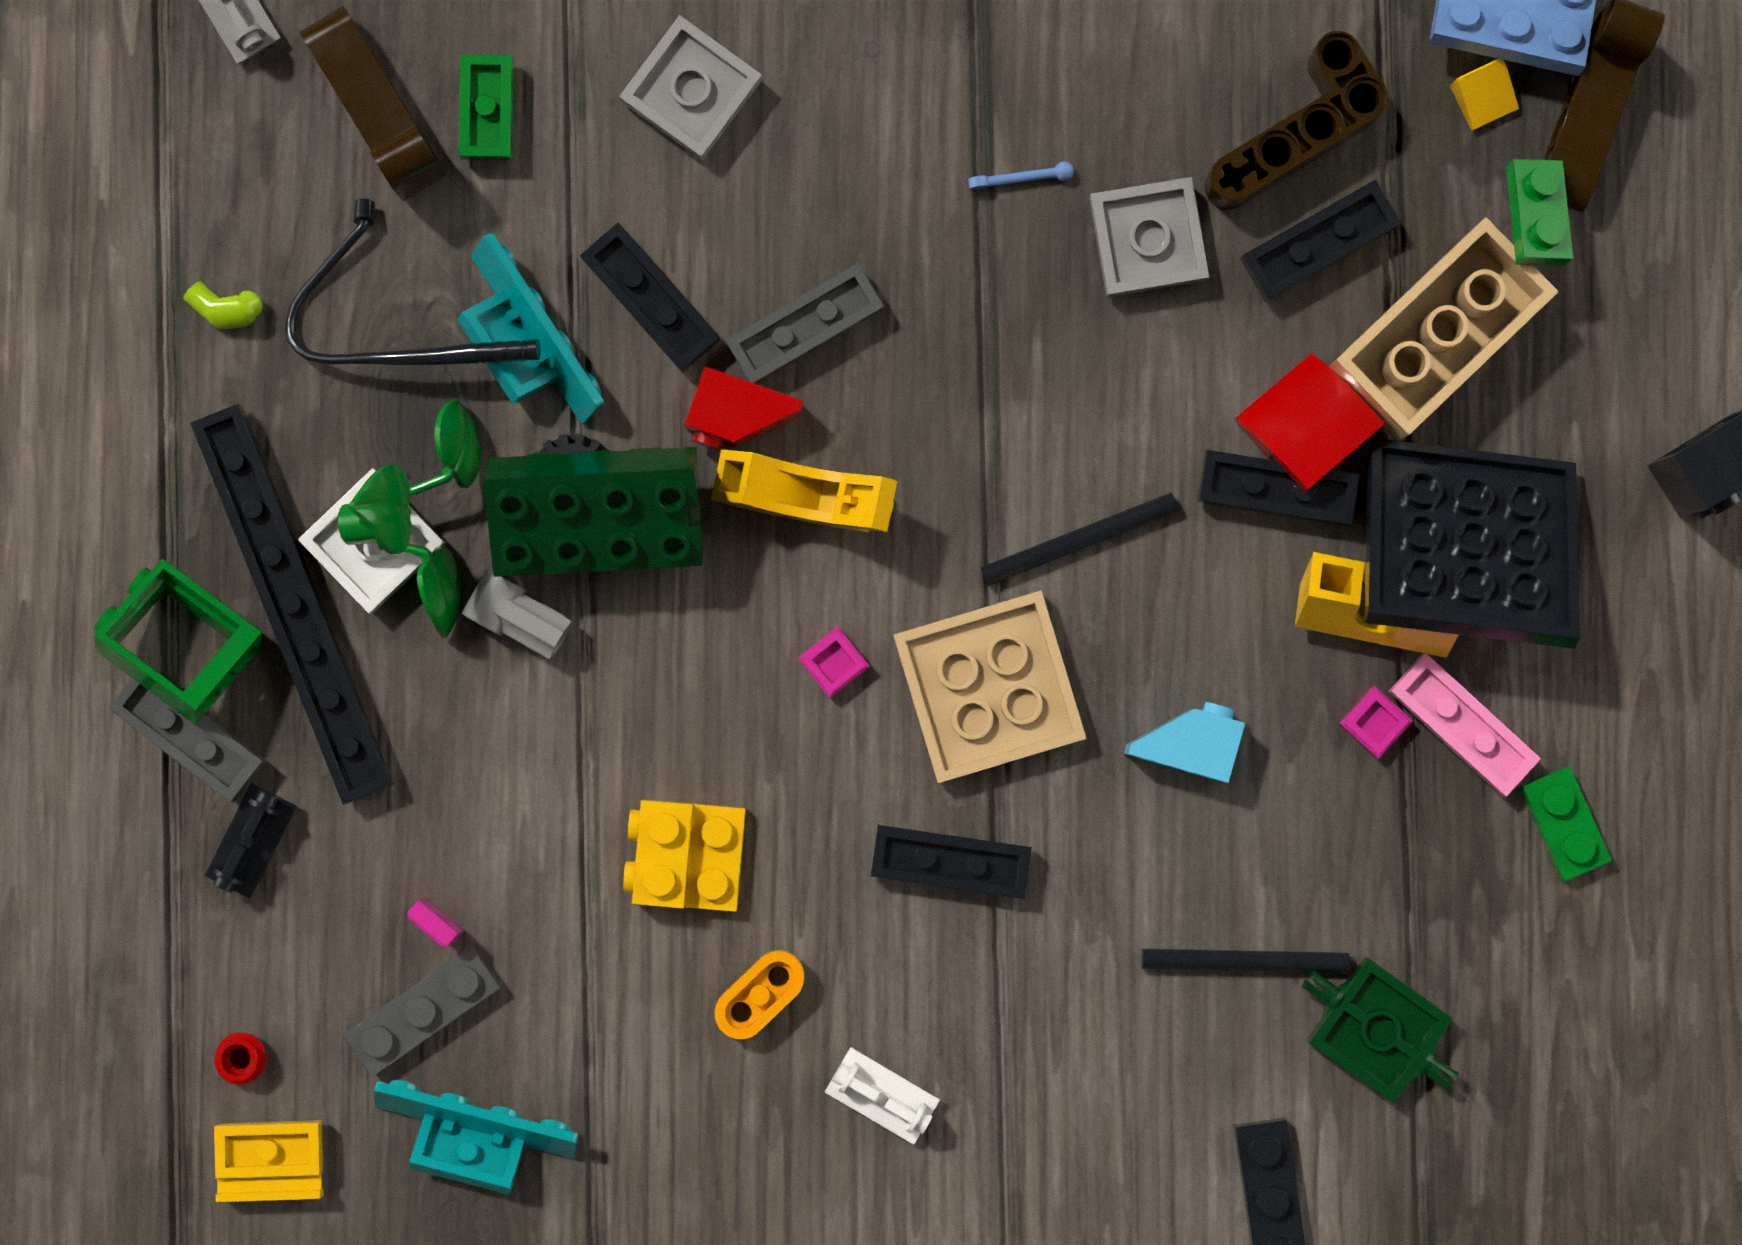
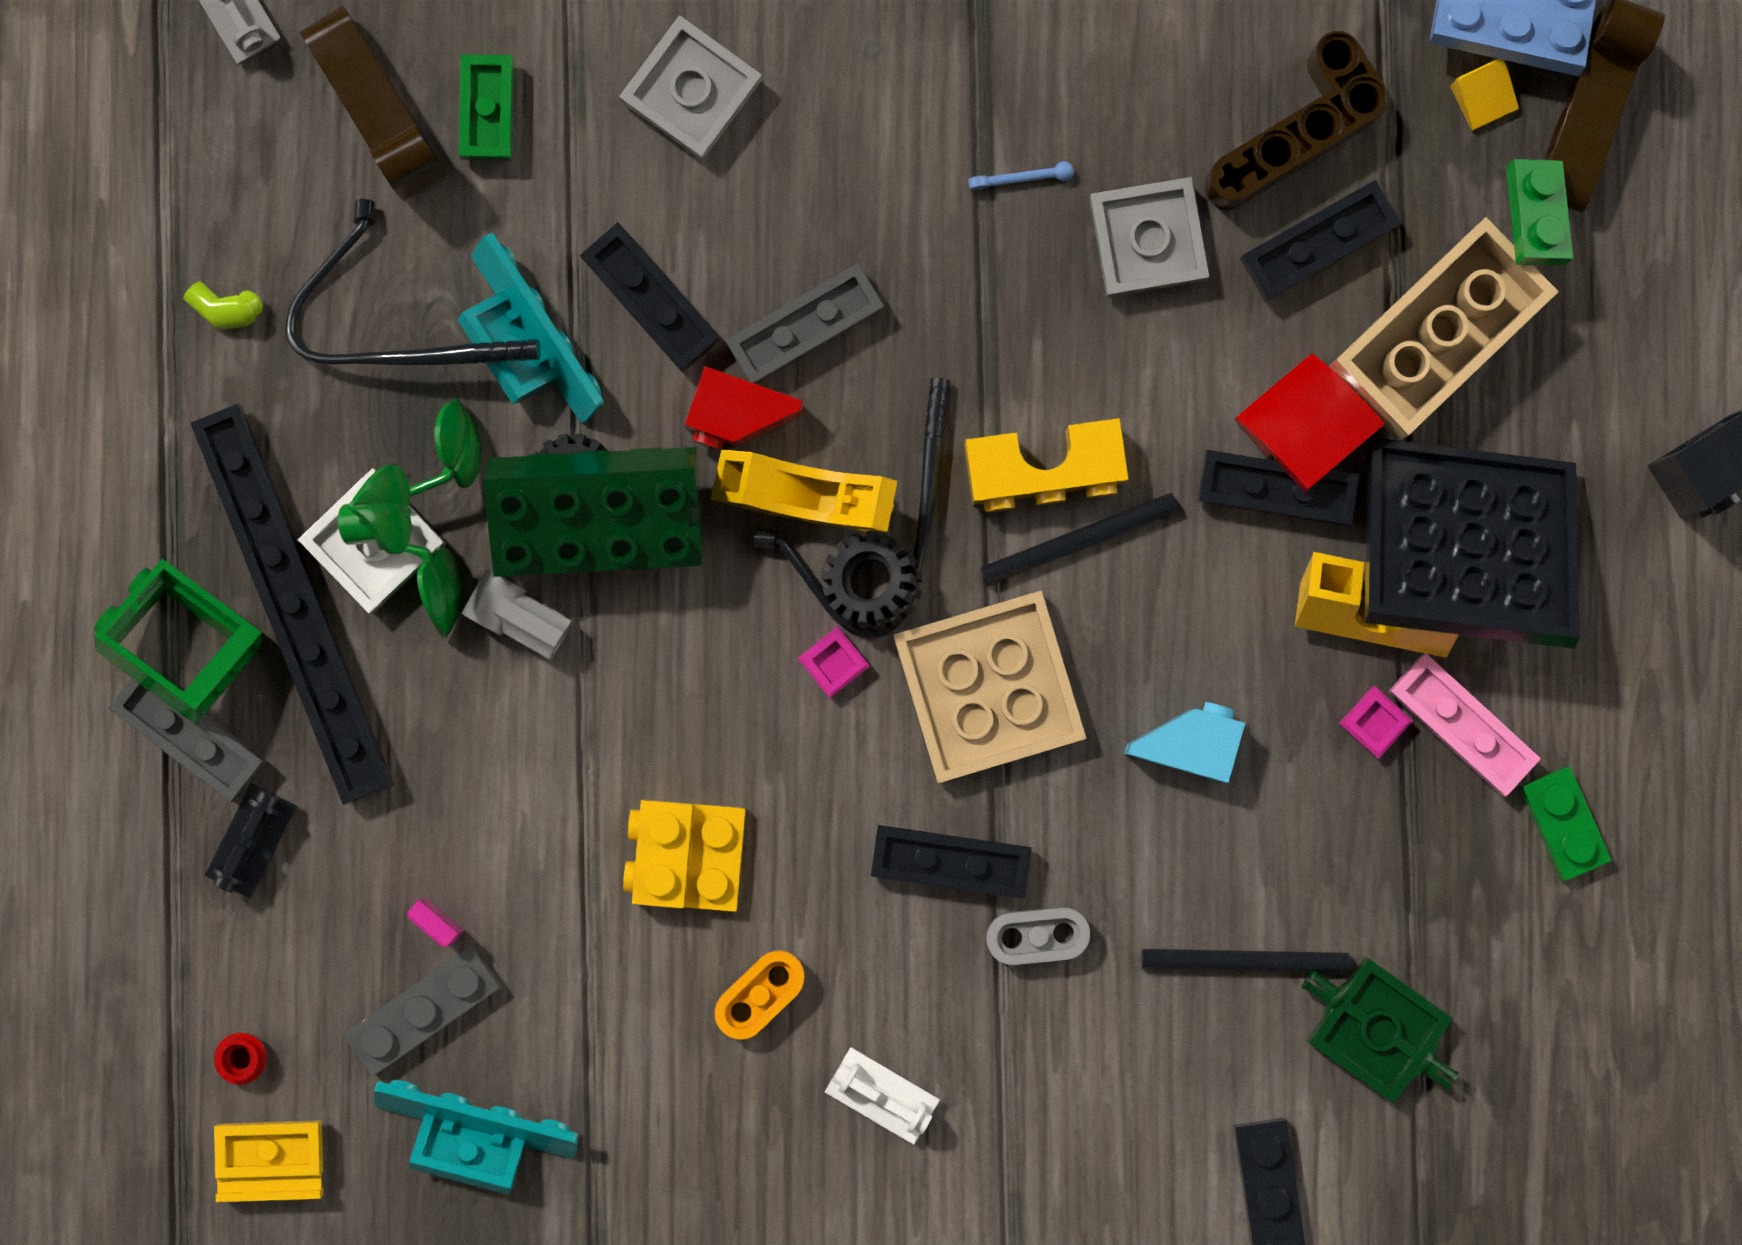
none -> black piece [754,378,951,638]
none -> black tyre [822,531,922,630]
none -> yellow arch [964,418,1128,512]
none -> light grey plate [986,907,1090,965]

